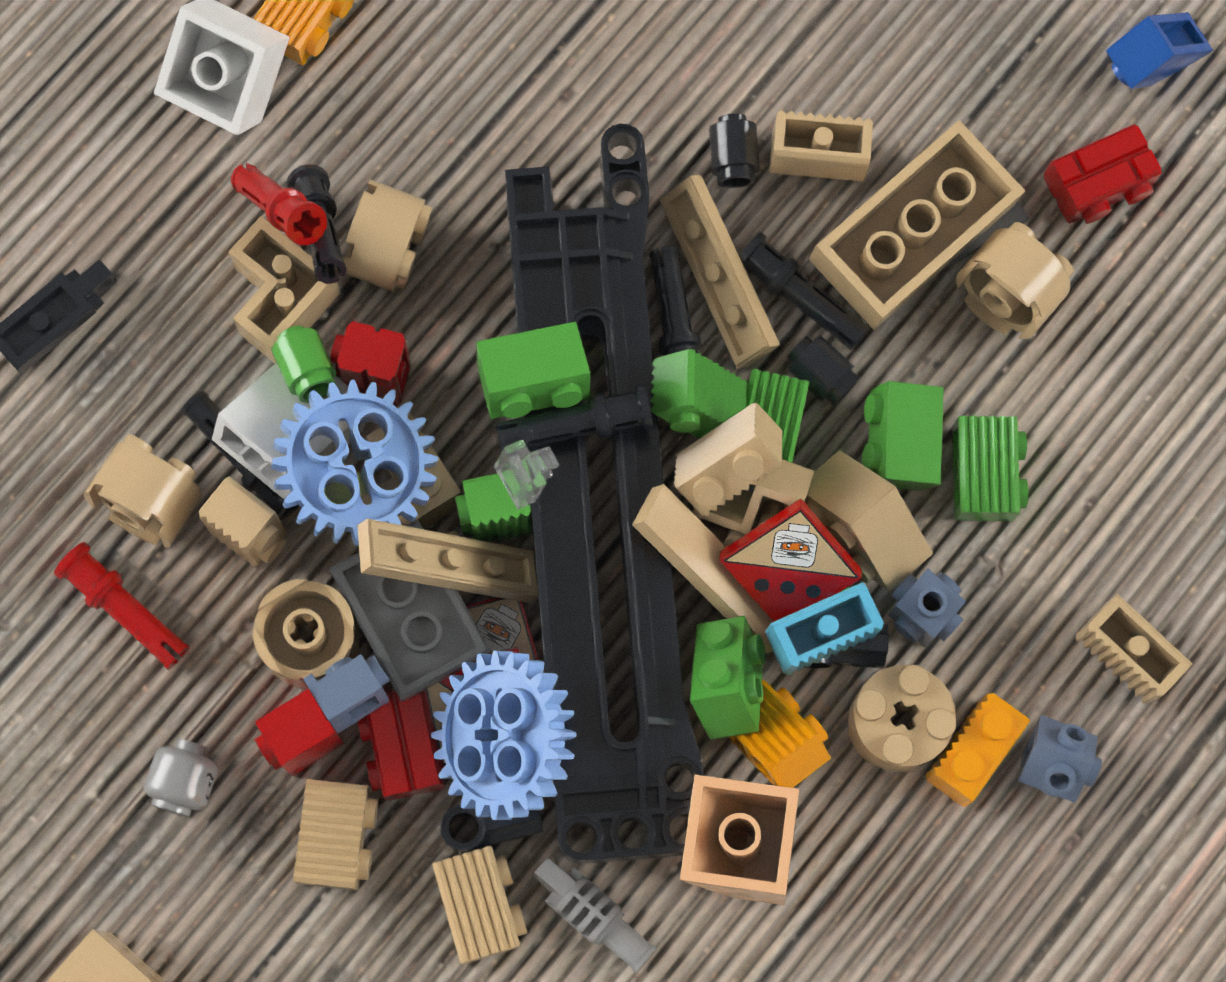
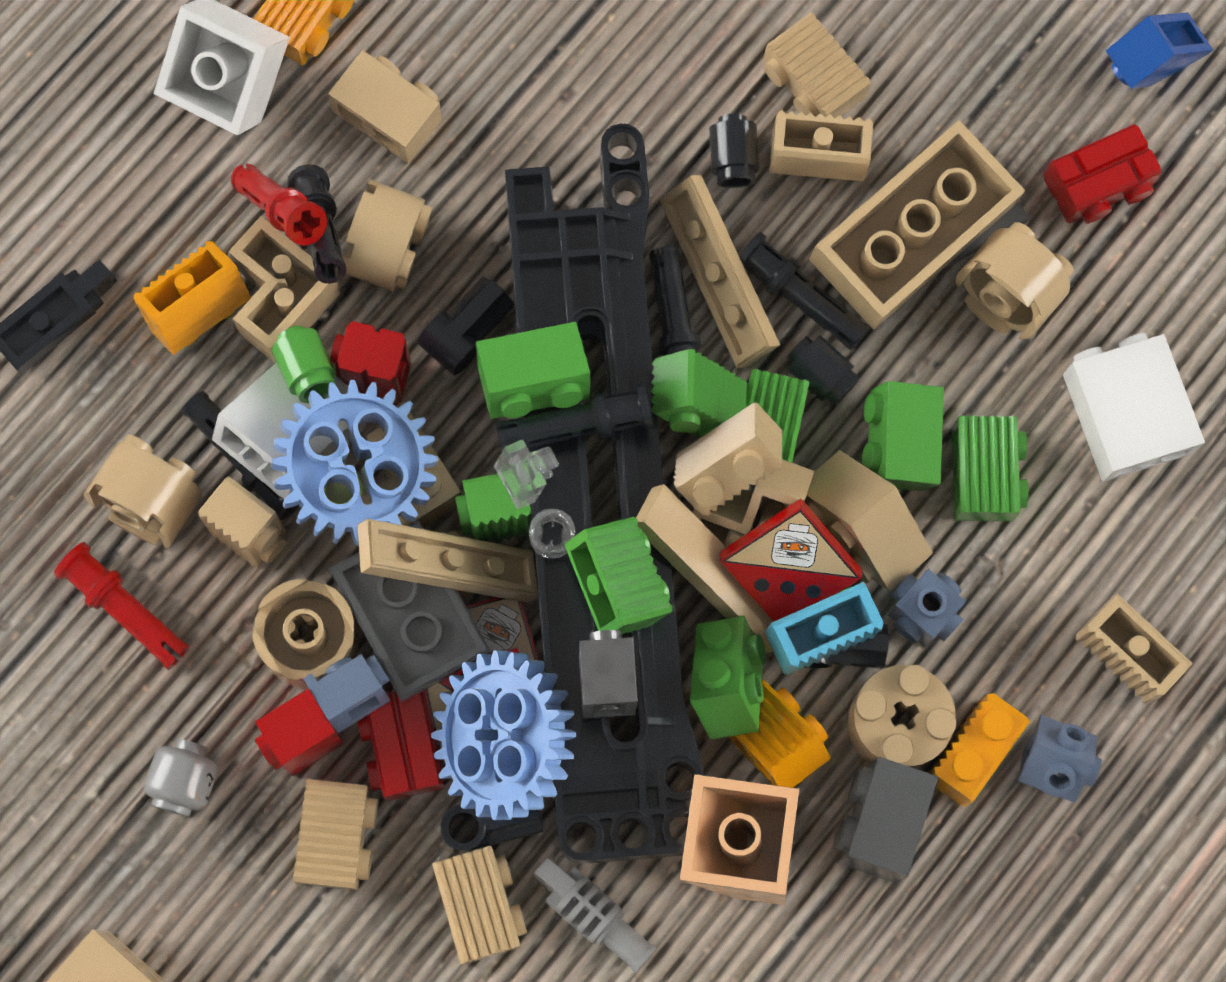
none -> light orange brick [133,241,252,355]
none -> tan brick [328,50,442,164]
none -> black piece [417,276,514,376]
none -> clear bush [529,508,575,559]
none -> bright green brick [564,517,673,635]
none -> flat silver brick [579,630,638,719]
none -> tan brick [763,12,871,119]
none -> dark grey piece [832,757,938,882]
none -> white brick [1063,333,1205,482]

